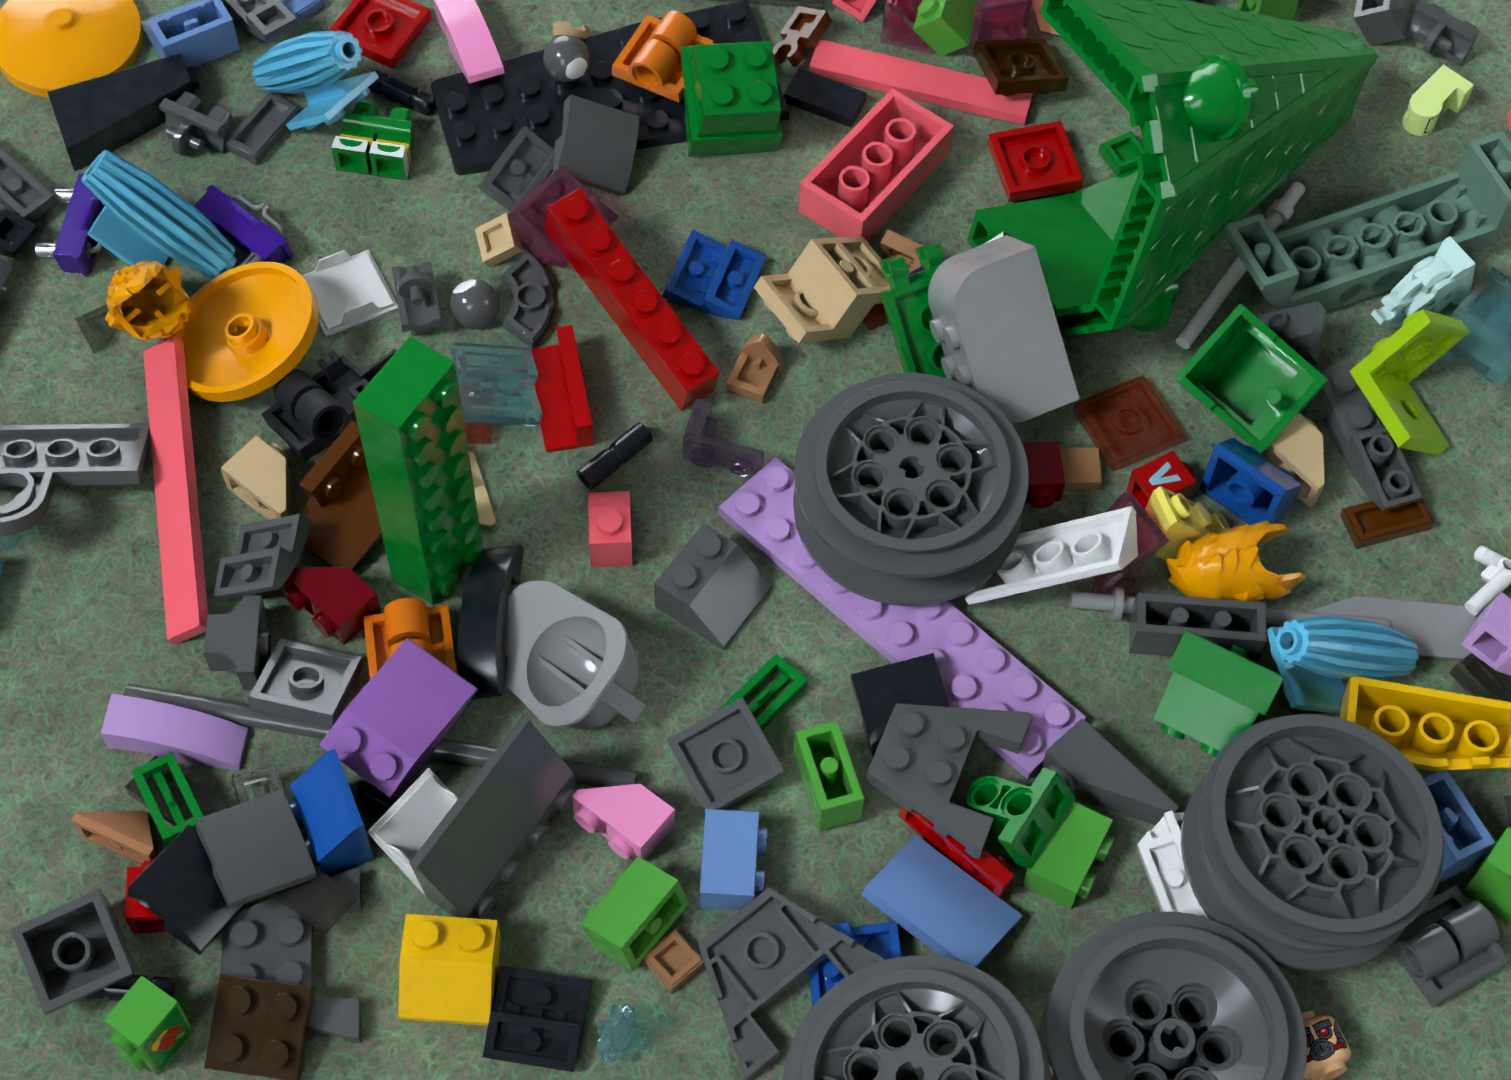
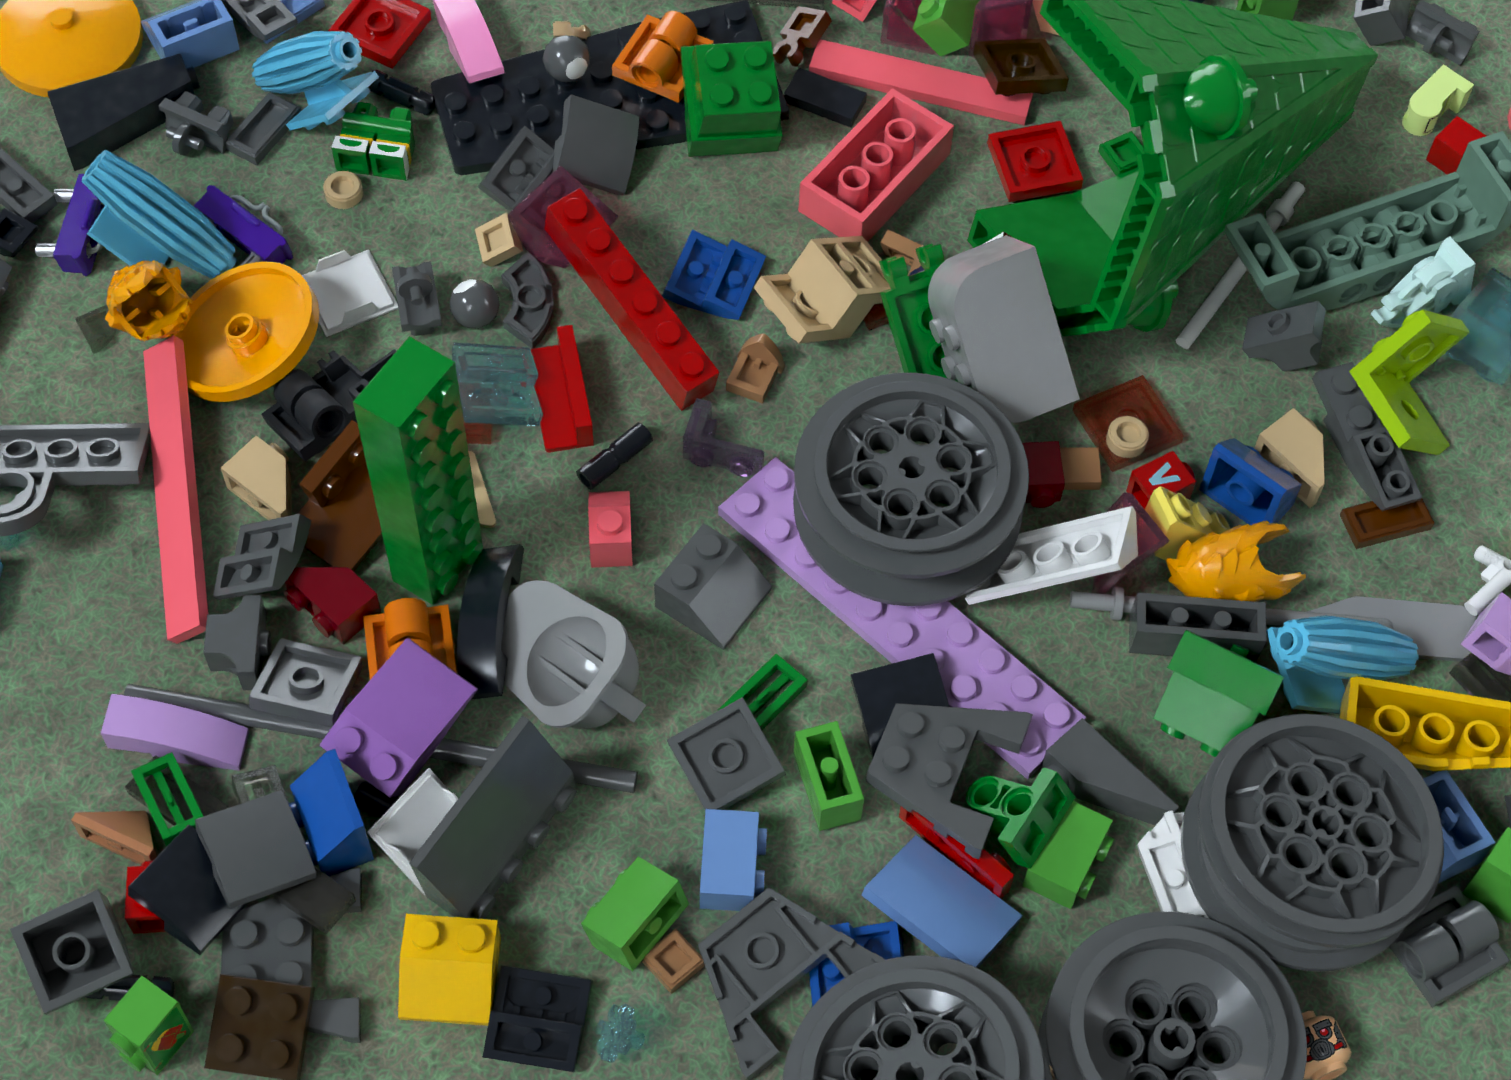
bright pink slope [572,784,675,860] -> none
green piece [1174,303,1329,455] -> none
none -> tan tile [323,171,363,209]
none -> tan tile [1106,416,1149,458]
none -> red brick [1426,116,1486,174]

